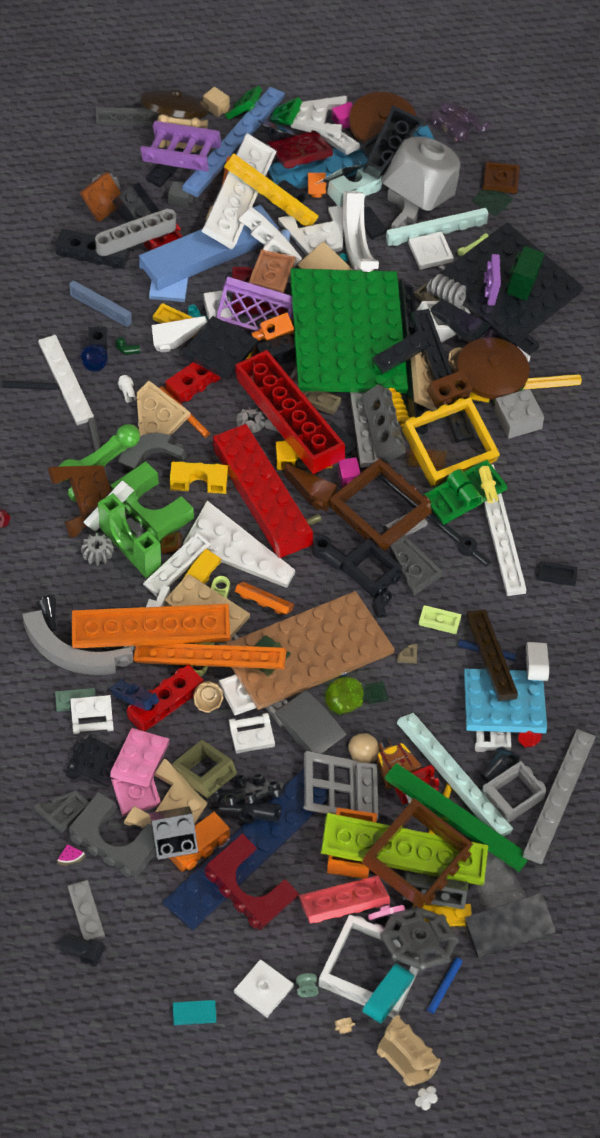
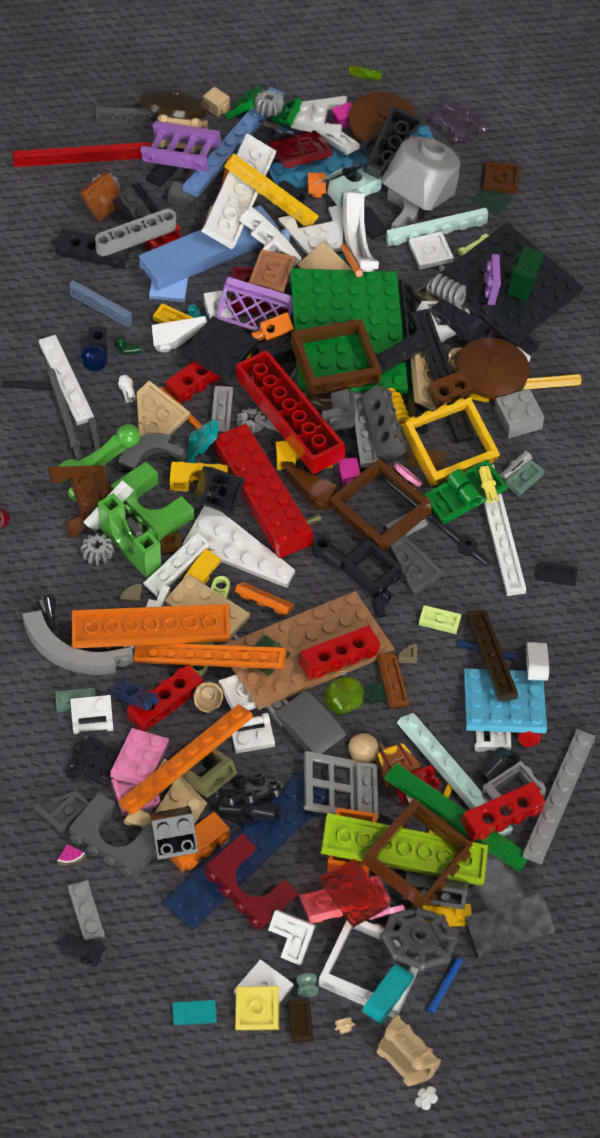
none -> red tile [13,142,151,167]
none -> dark grey bar [47,368,83,461]
none -> orange plate [118,704,253,815]
none -> dark tan tile [120,584,142,604]
none -> teal wing [186,419,219,463]
none -> black slope [192,466,245,515]
none -> light grey plate [212,386,233,435]
none -> light yellow tile [235,986,279,1030]
none -> light grey gear [255,89,284,117]
none -> white plate [269,909,316,965]
none -> dark brown plate [288,999,314,1043]
none -> reddish brown window [290,319,382,395]
none -> red brick [298,625,380,680]
none -> clear red plate [319,859,389,928]
none -> dark grey arch [322,389,356,431]
none -> orange bar [340,244,363,277]
none -> clear neon green axle [349,65,383,82]
none -> dark orange tile [376,653,410,708]
none -> bright pink piece [393,462,422,487]
none -> red brick [460,781,546,841]
none -> light grey pin [499,451,533,483]
none -> sand green plate [506,460,545,496]

